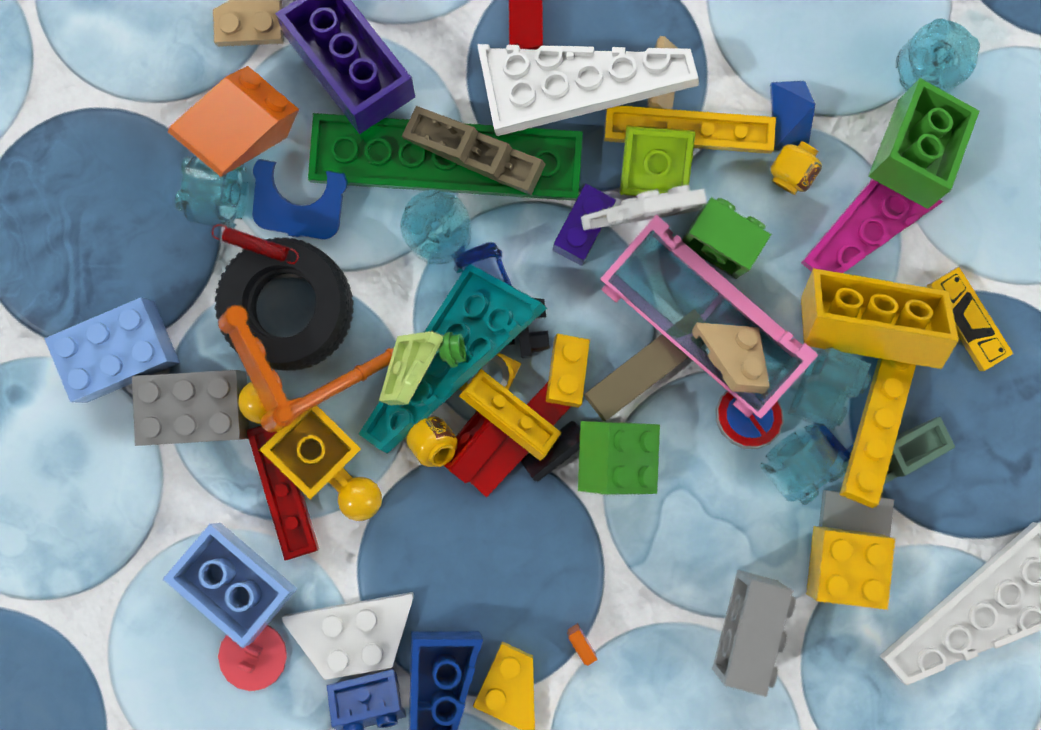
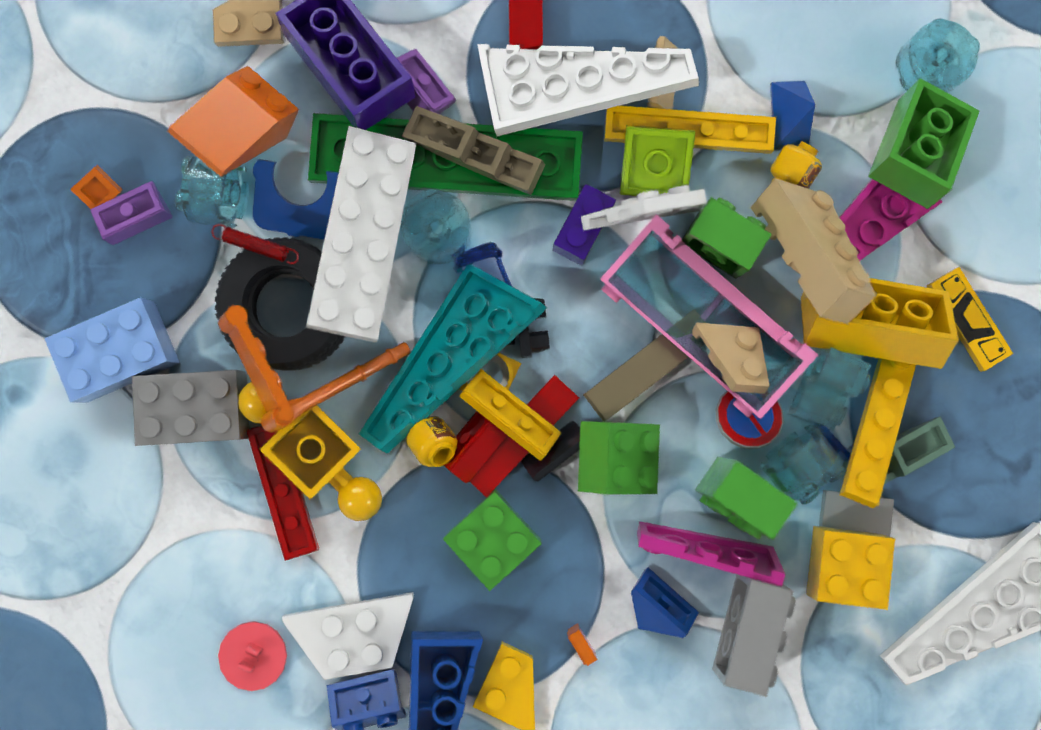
light blue brick [163,523,297,648] -> none
yellowish green wing [379,331,444,405] -> none
bright green plate [439,332,466,368] -> none
yellow plate [546,333,590,408] -> none
none -> orange plate [70,165,123,209]
none -> medium lavender slope [90,181,172,245]
none -> white plate [306,126,417,343]
none -> medium lavender slope [397,48,456,114]
none -> bright green brick [443,489,542,591]
none -> blue slope [631,567,699,638]
none -> dark pink wing [637,521,785,587]
none -> bright green brick [695,457,798,540]
none -> tan wedge [750,178,876,324]

